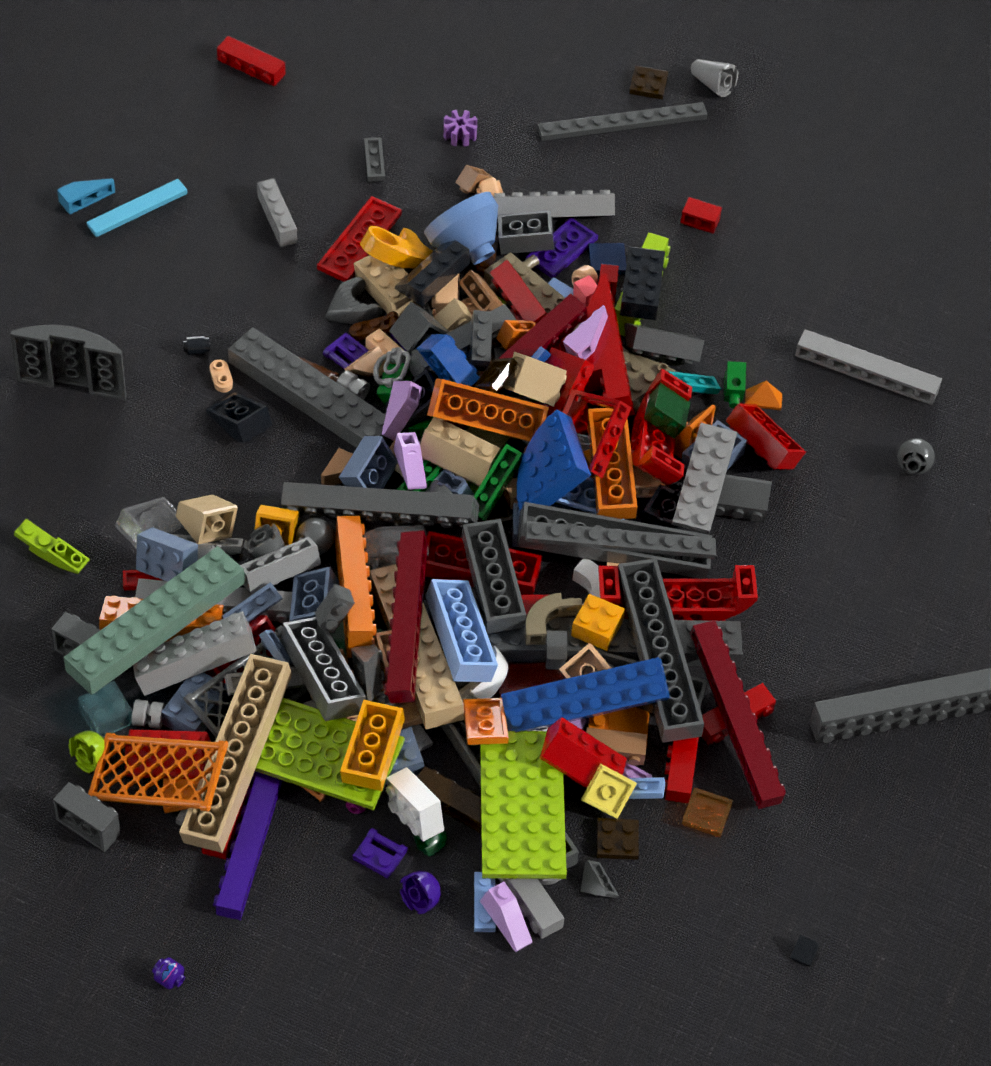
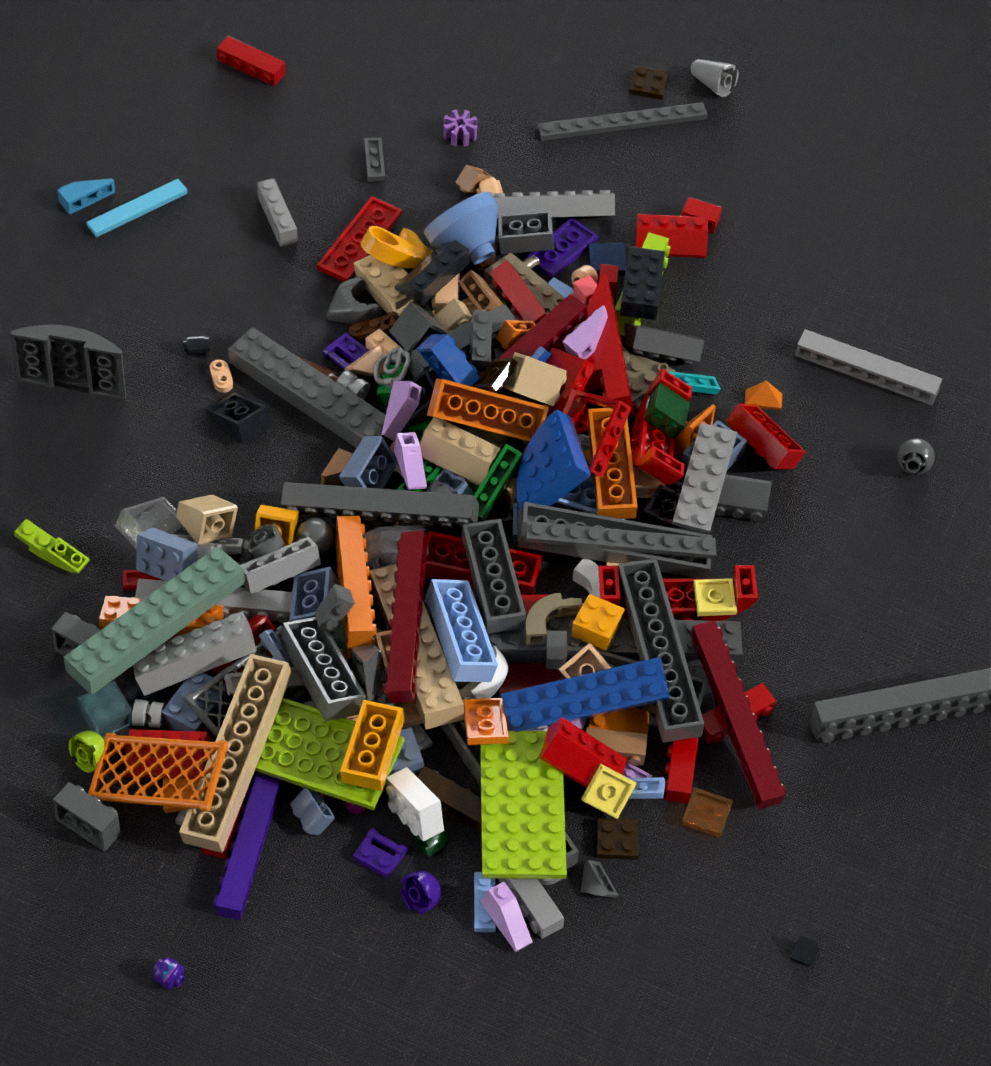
sand blue plate [222,582,282,623] -> none
green torso [724,361,746,408] -> none
none -> sand blue brick [291,787,335,835]
none -> red slope [635,214,708,258]
none -> light yellow tile [693,578,737,616]

